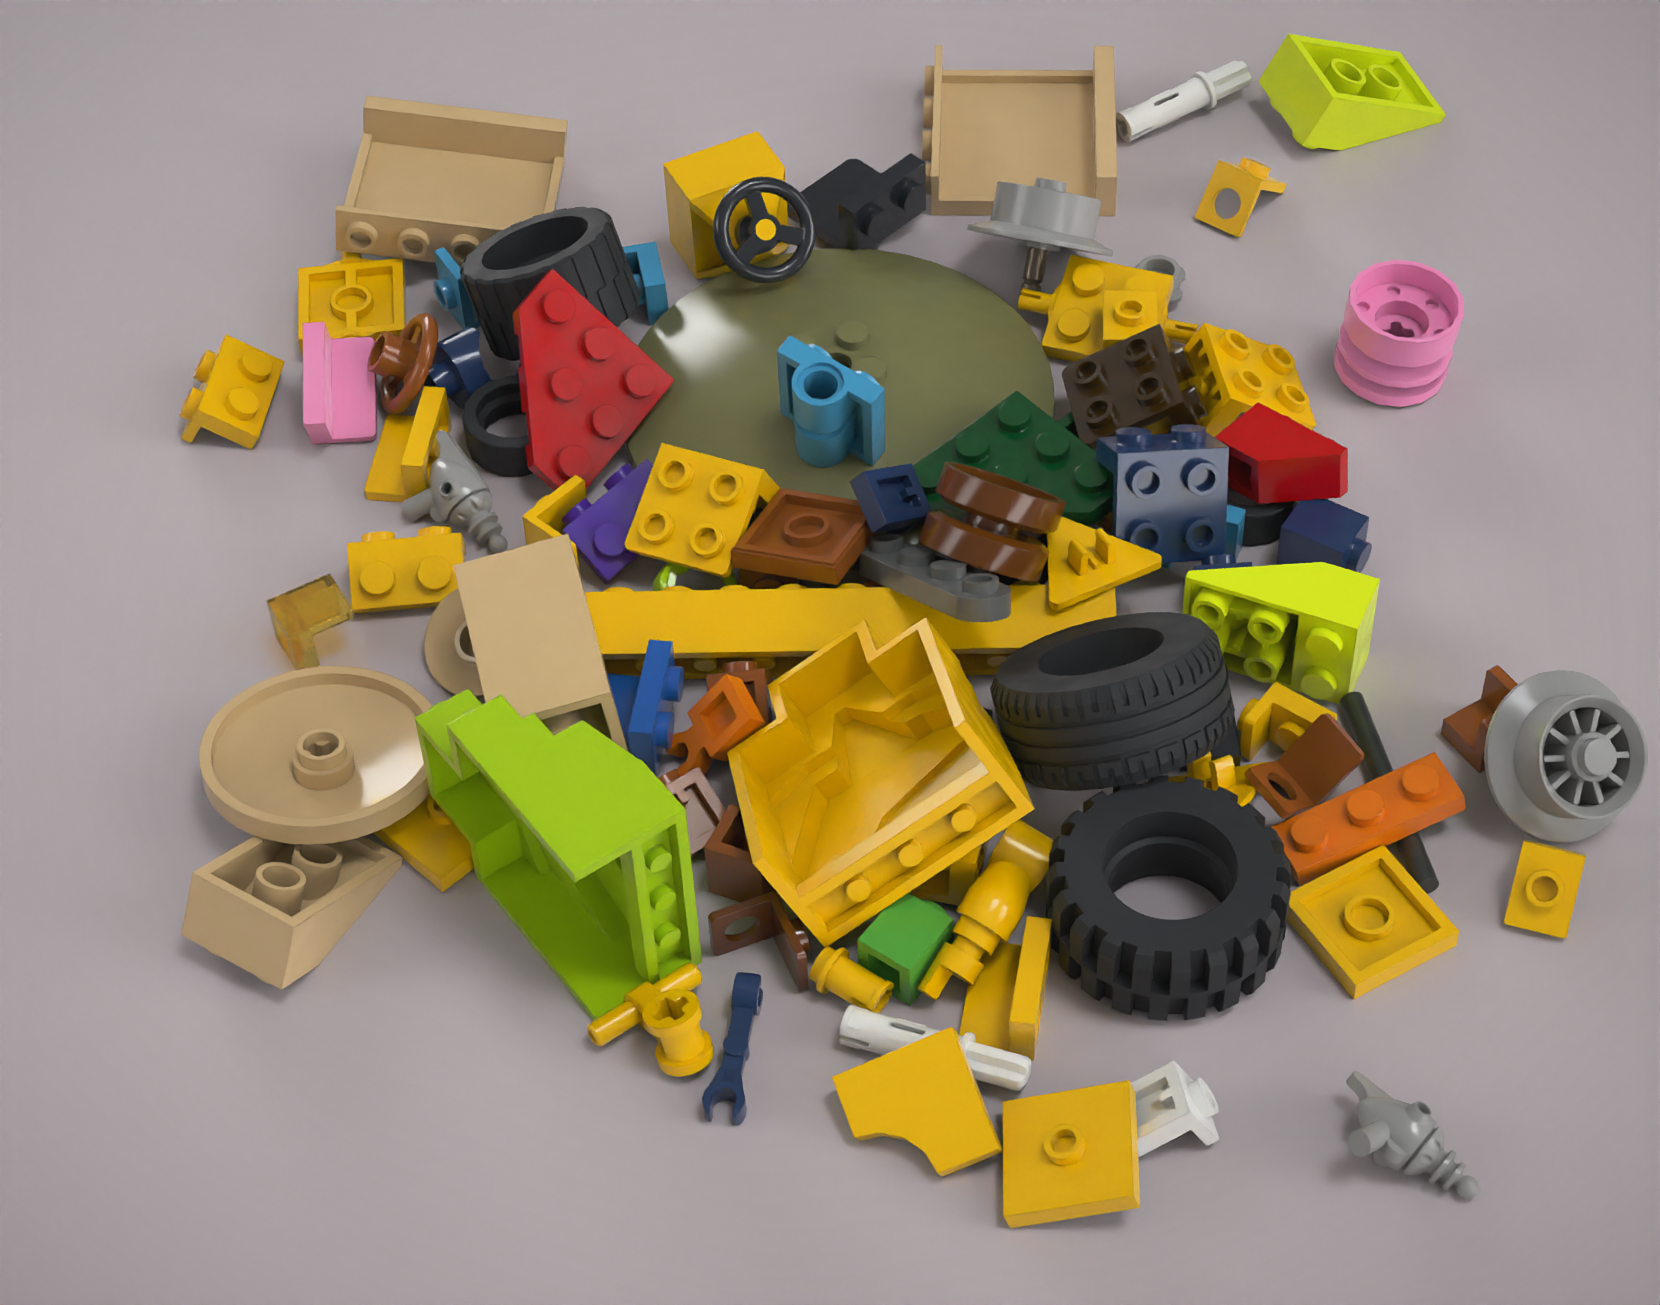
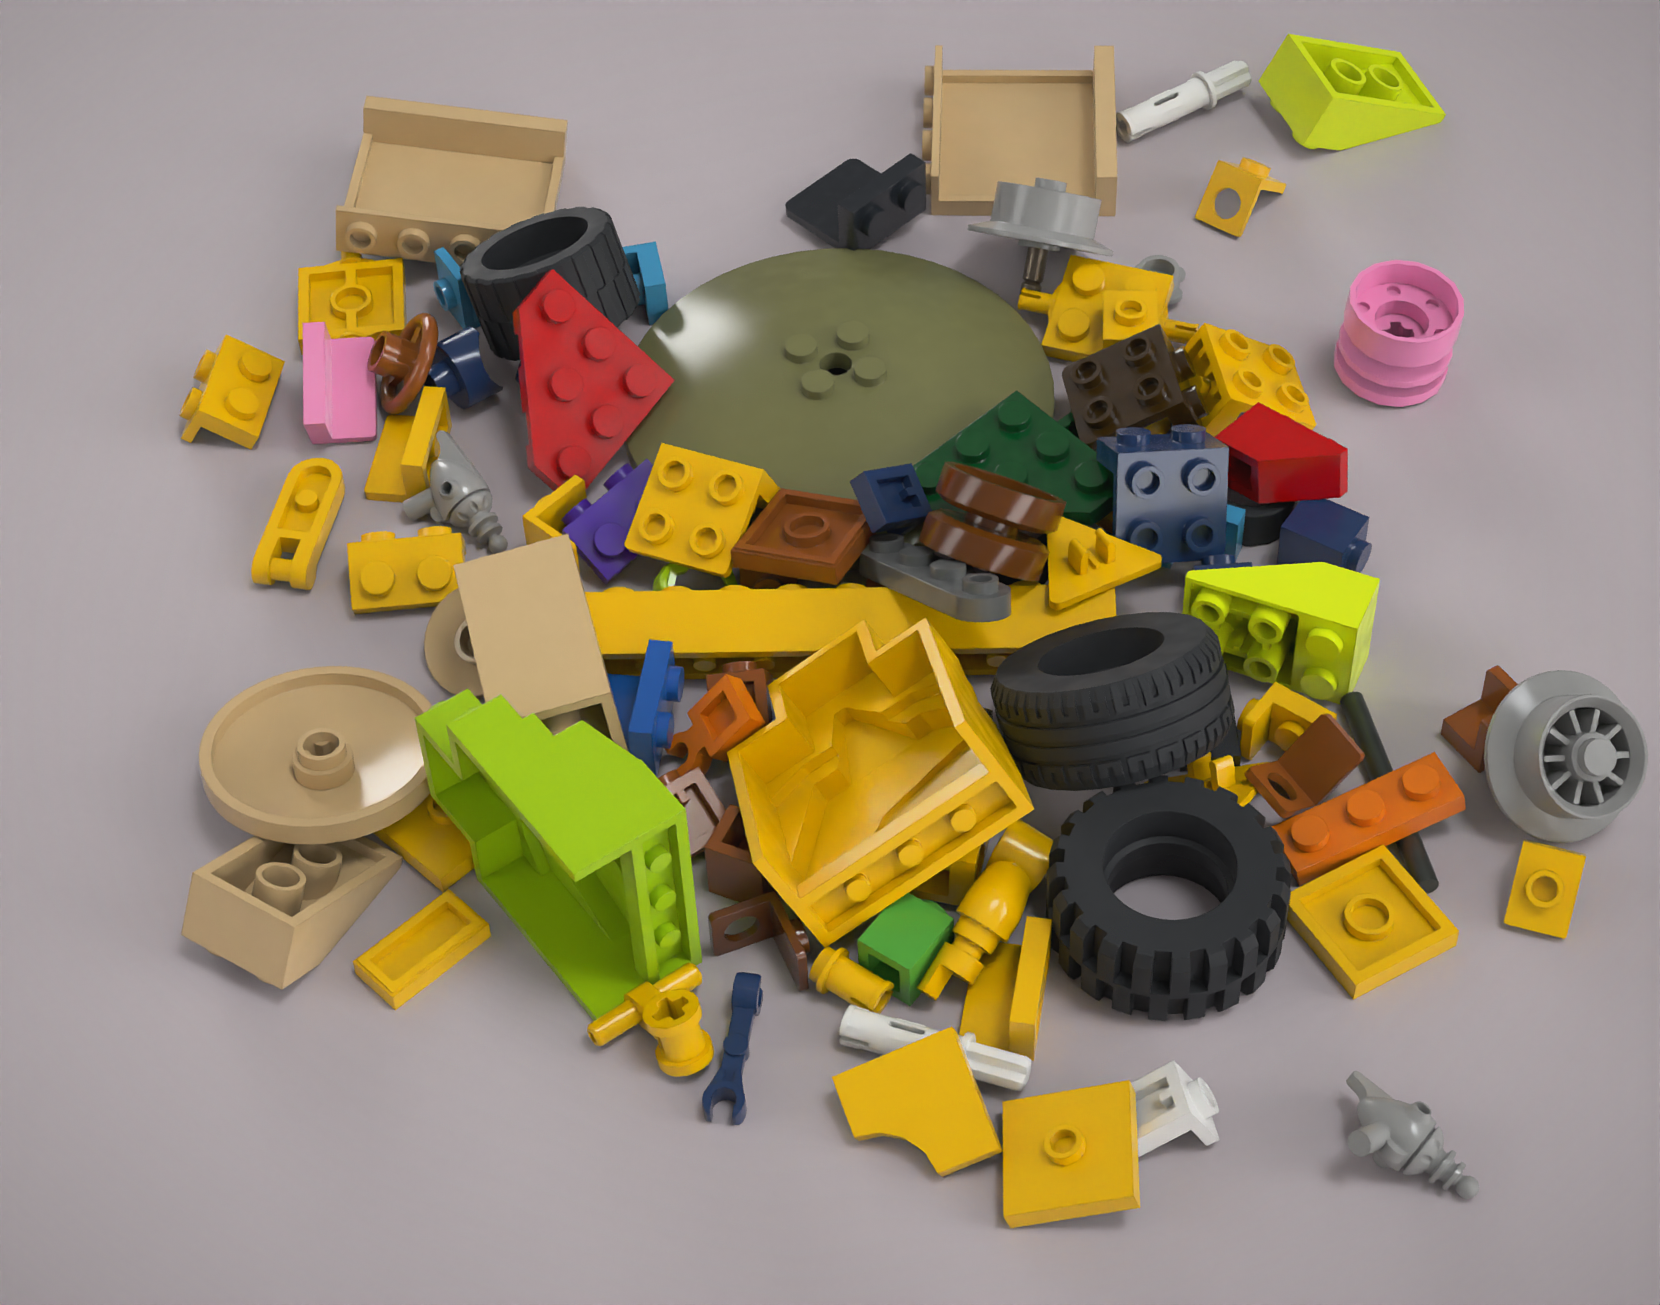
clear yellow panel [266,573,353,670] -> none
black tyre [462,375,534,477] -> none
yellow piece [663,131,816,283] -> none
dark azure plate [777,335,885,468] -> none
none -> yellow plate [251,458,345,590]
none -> yellow tile [353,889,491,1010]

